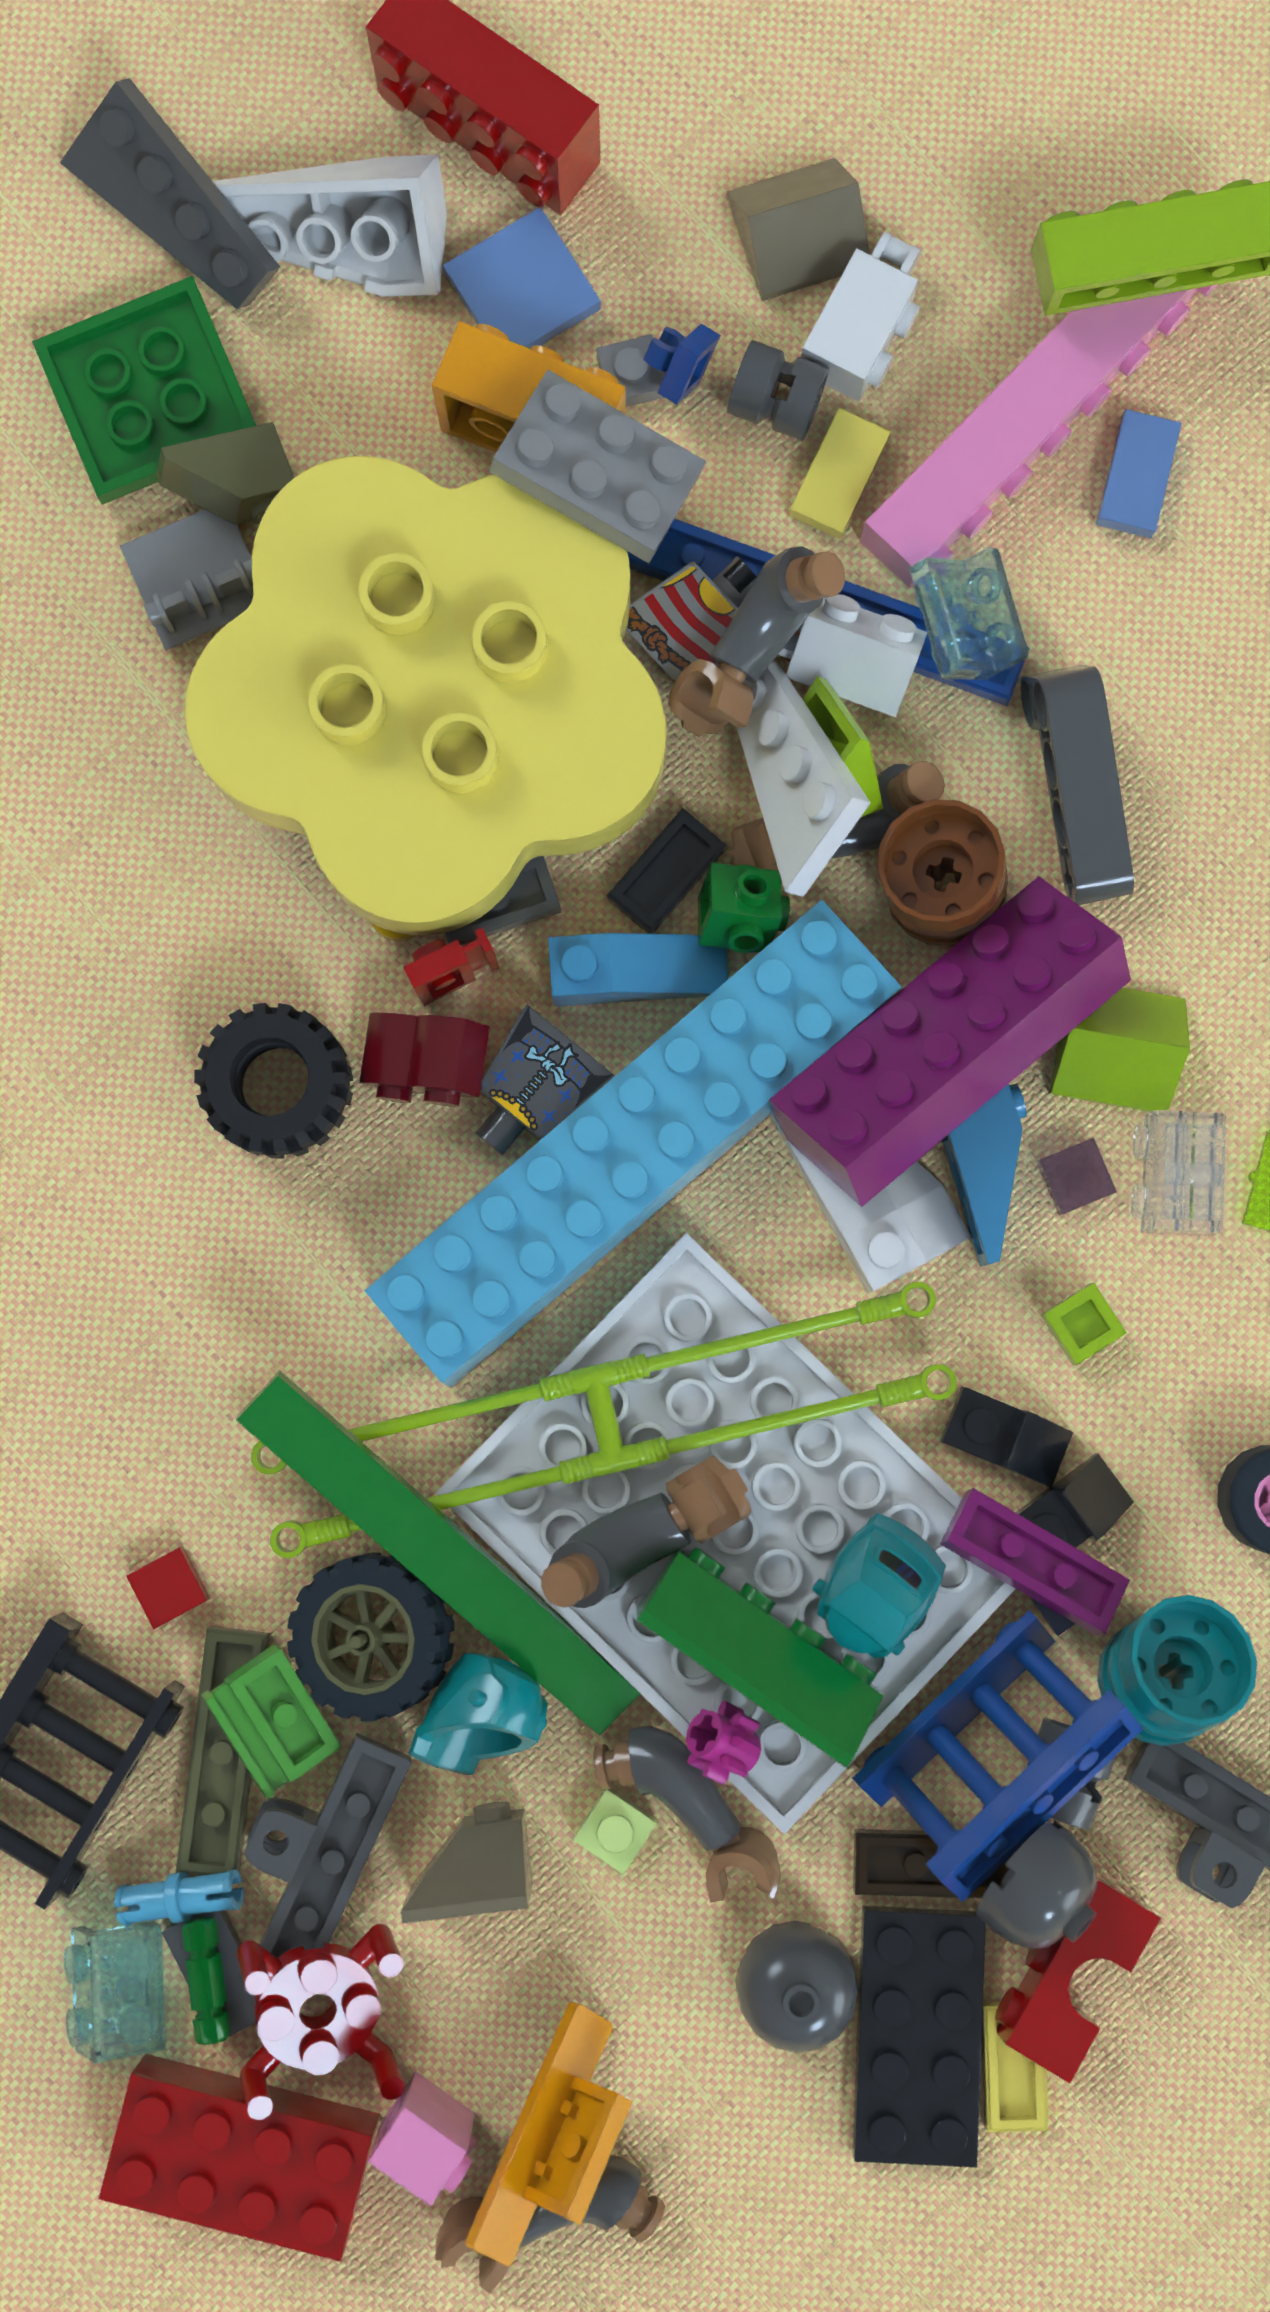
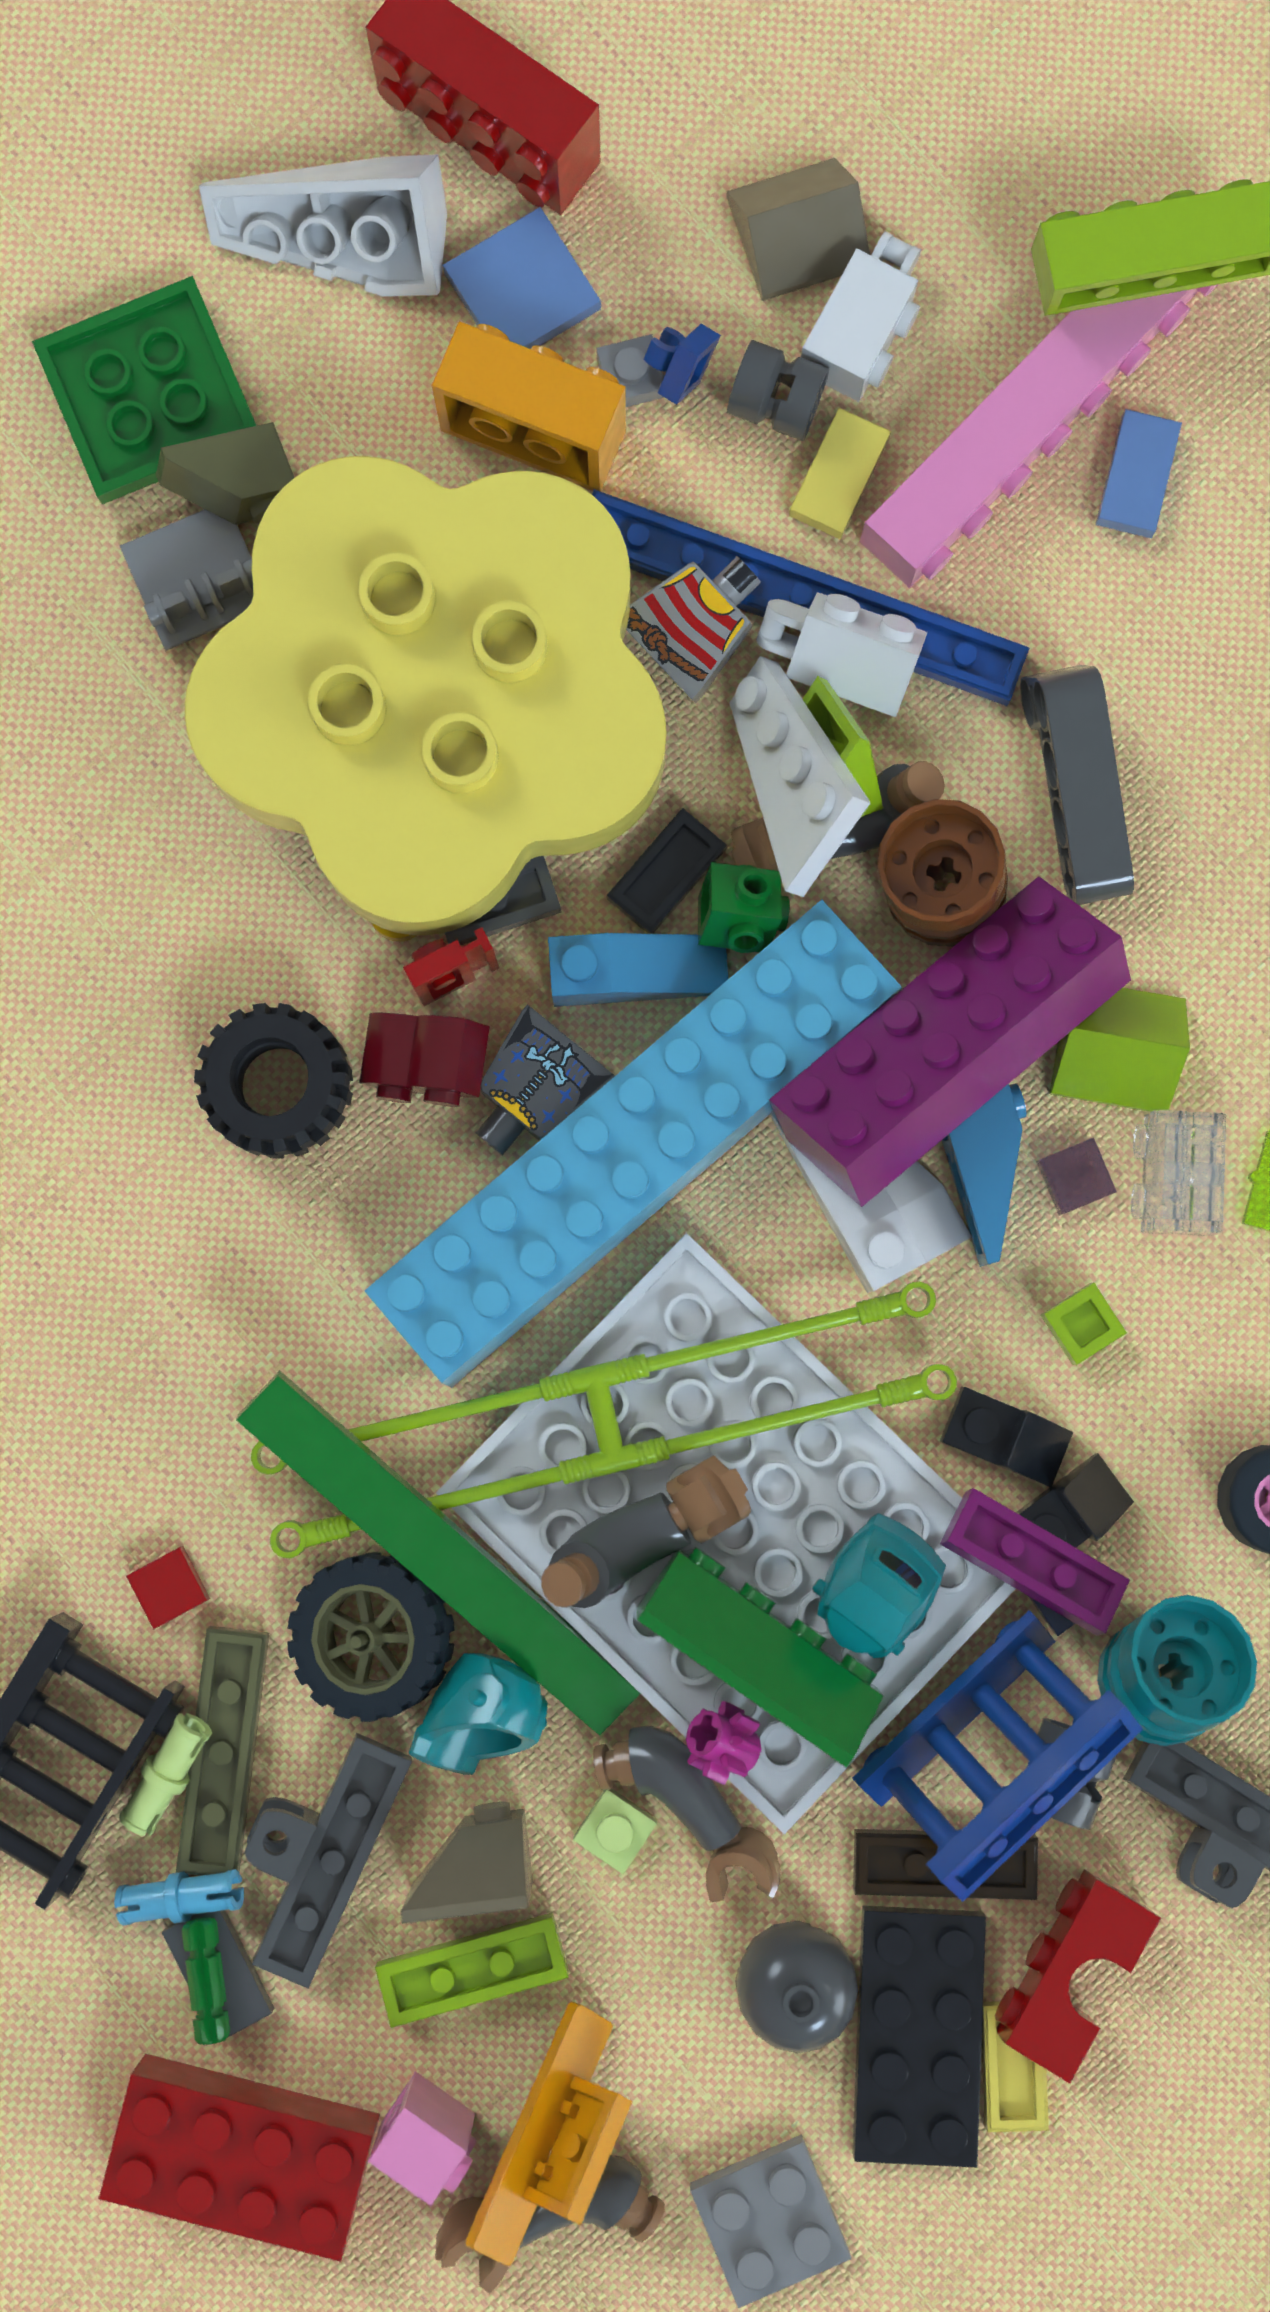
dark grey wing [60,78,281,310] -> none
clear light blue bracket [64,1921,166,2064] -> none
bright green plate [200,1644,341,1799] -> none
plate [237,1924,405,2120] -> none
light grey plate [488,370,706,563] -> none
piece [668,546,845,737] -> none
clear light blue bracket [909,547,1029,680] -> none
dark grey cylinder [976,1820,1097,1949] -> none
none -> yellowish green pin [119,1713,212,1836]
none -> lime plate [375,1912,569,2028]
none -> light grey plate [690,2134,852,2308]

